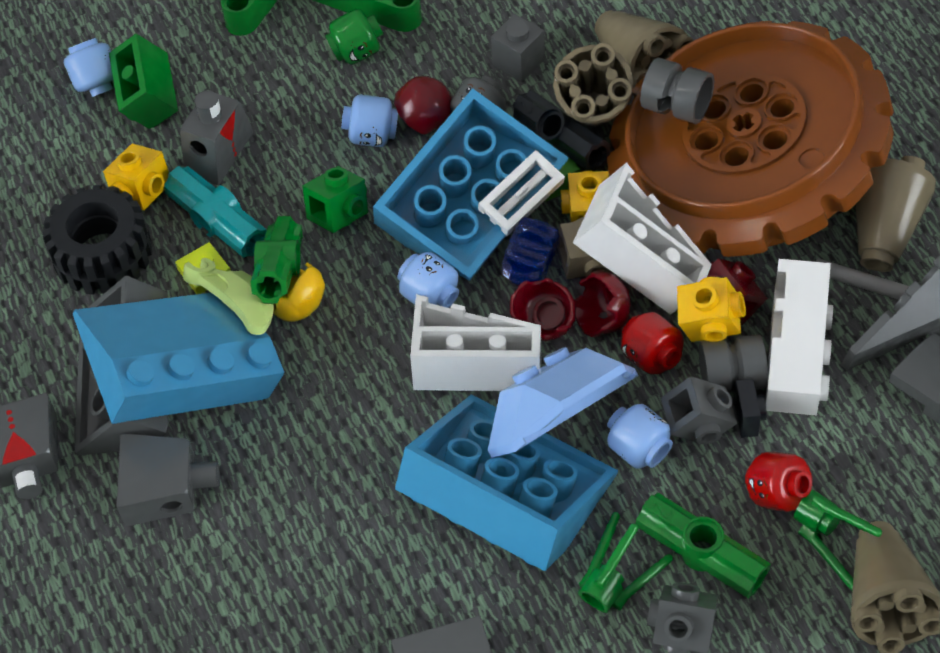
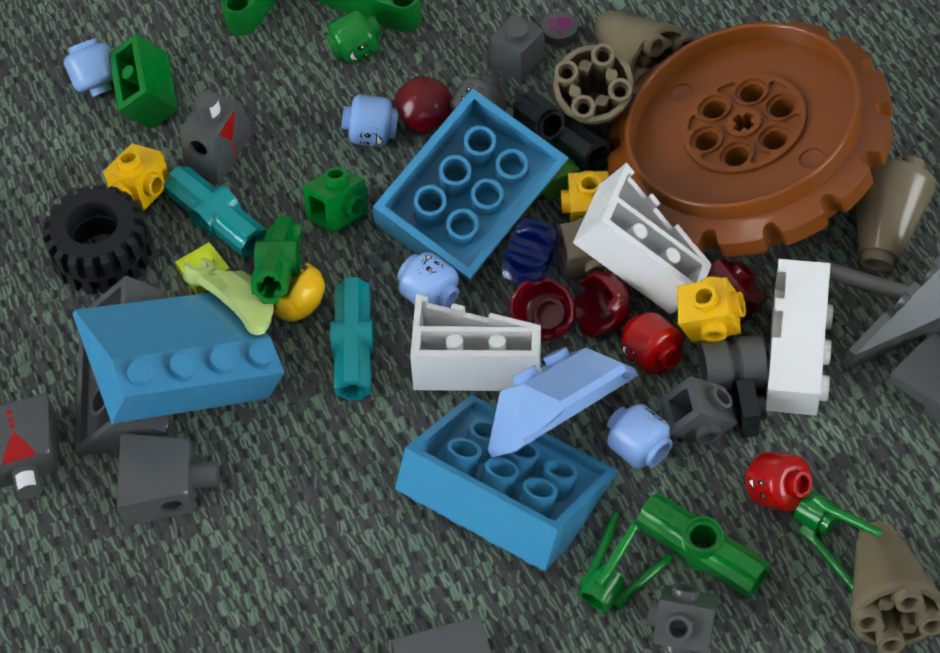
white tile [478,150,565,236] -> none
dark grey wheel [640,57,714,124] -> none
none -> teal piece [330,277,375,401]
none -> dark grey tile [541,11,579,47]

